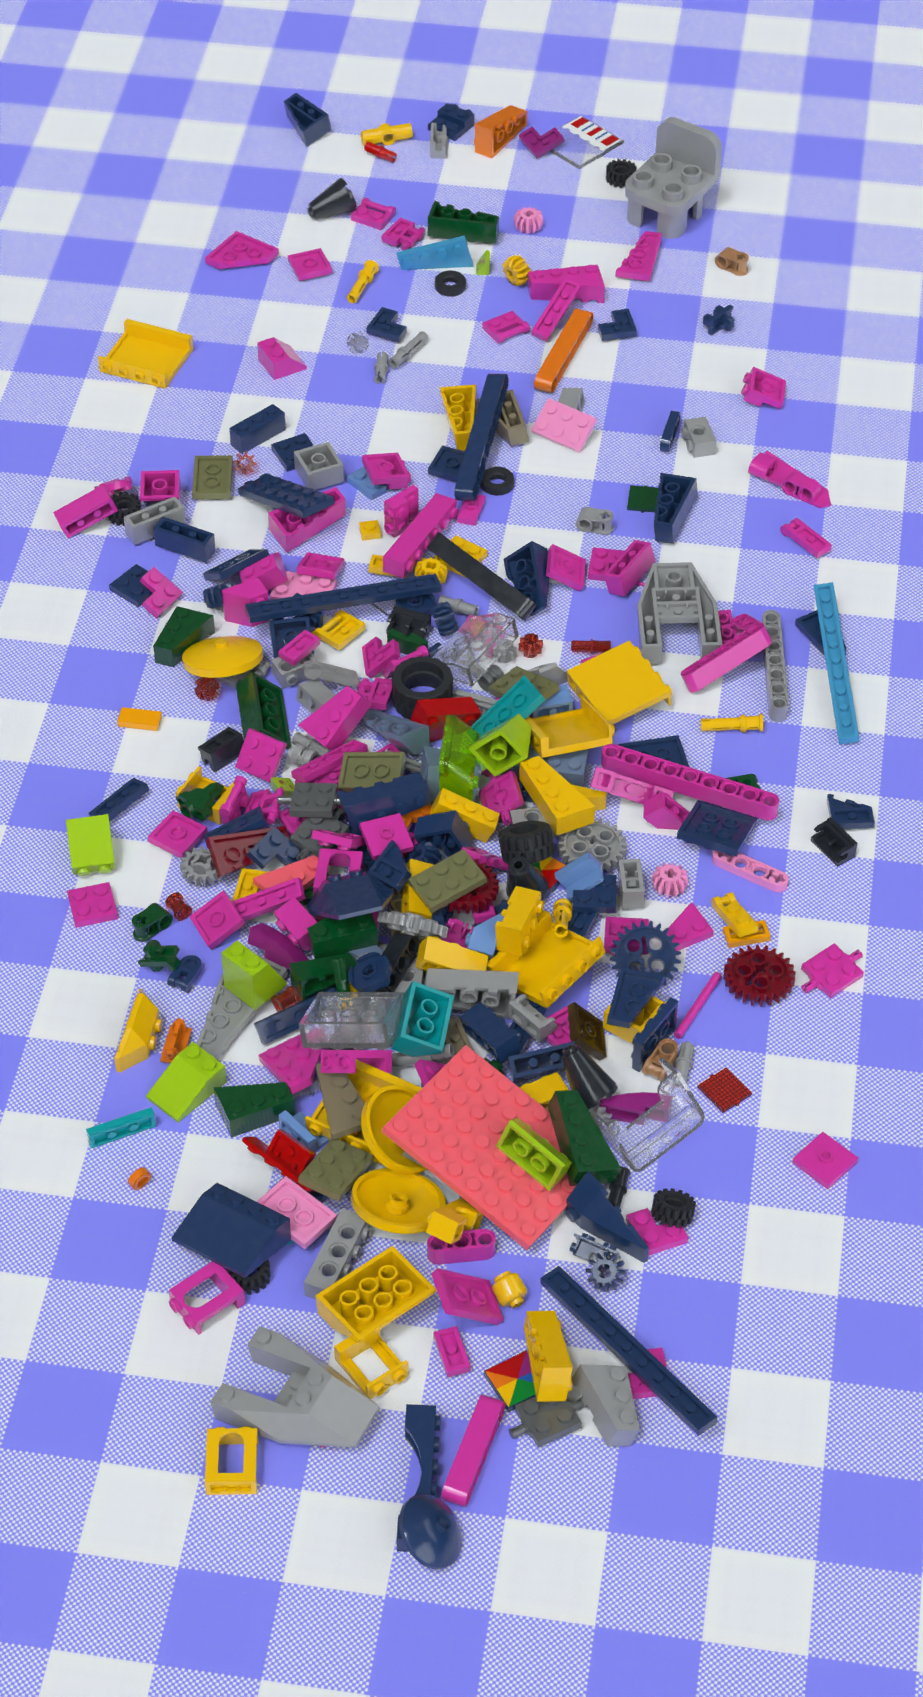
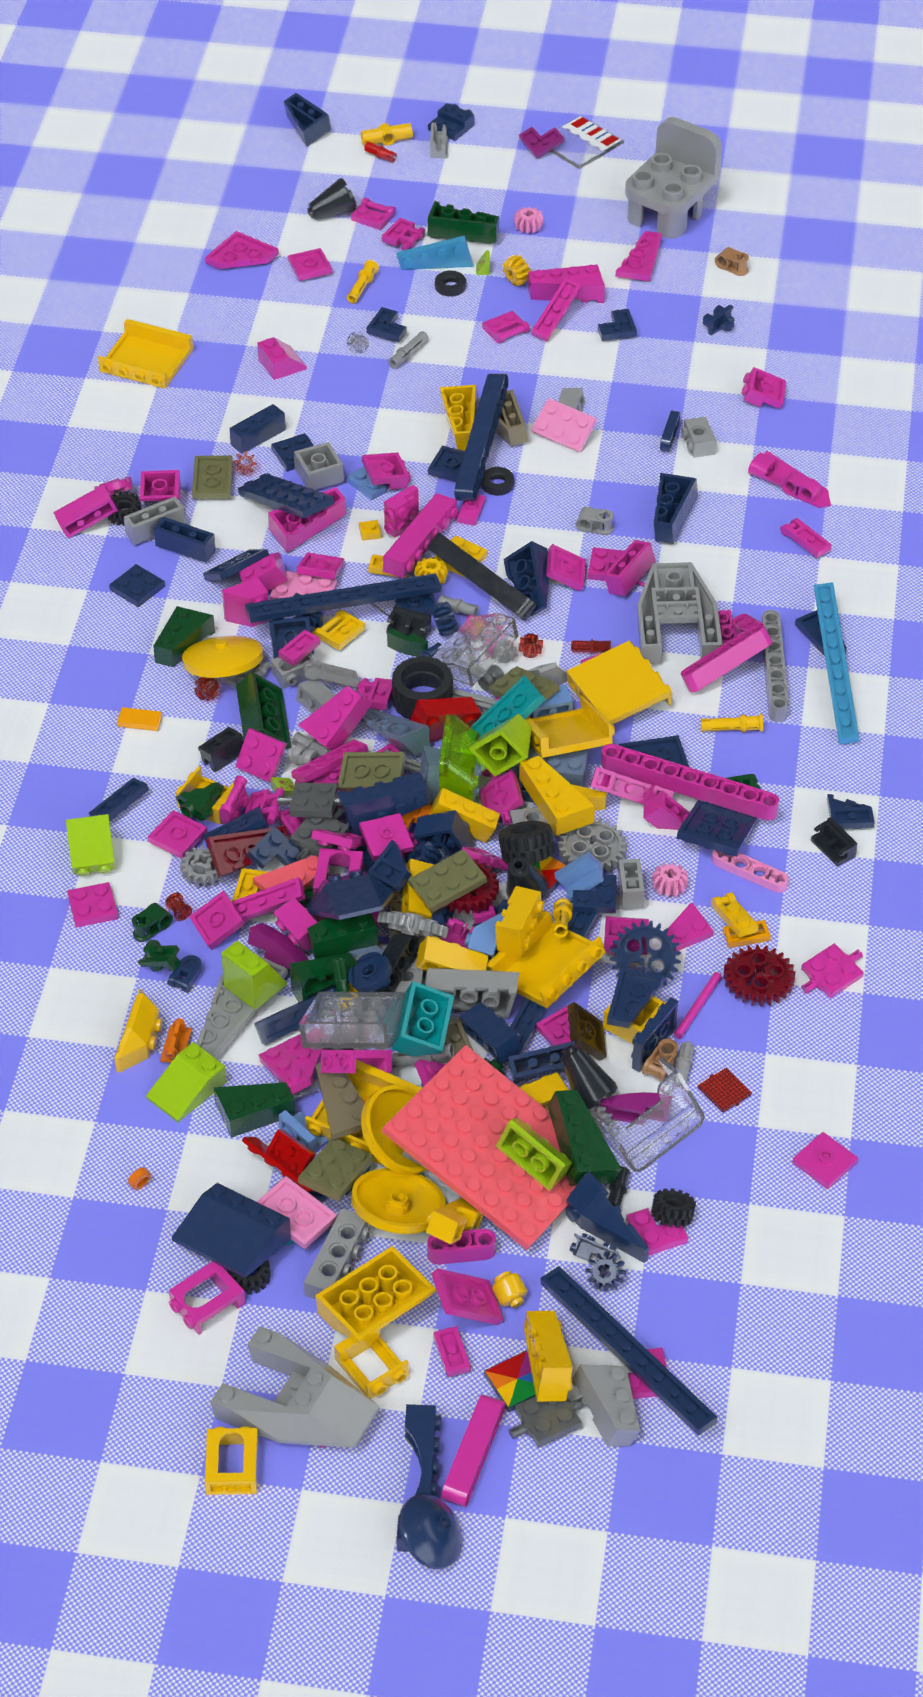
teal tile [86,1107,156,1148] -> none
dark pink plate [140,567,183,619] -> none
dark blue gear [203,582,234,609] -> none
clear red bush [271,986,301,1012] -> none
dark pink plate [362,636,401,678] -> none
light grey pin [374,352,389,384] -> none
dark pink plate [382,645,429,679] -> none
orange wedge [474,105,527,159] -> none
light grey hinge [508,994,557,1042] -> none
orange beam [534,308,594,393] -> none
black tyre [606,159,637,188] -> none
dark green piece [627,485,659,513] -> none

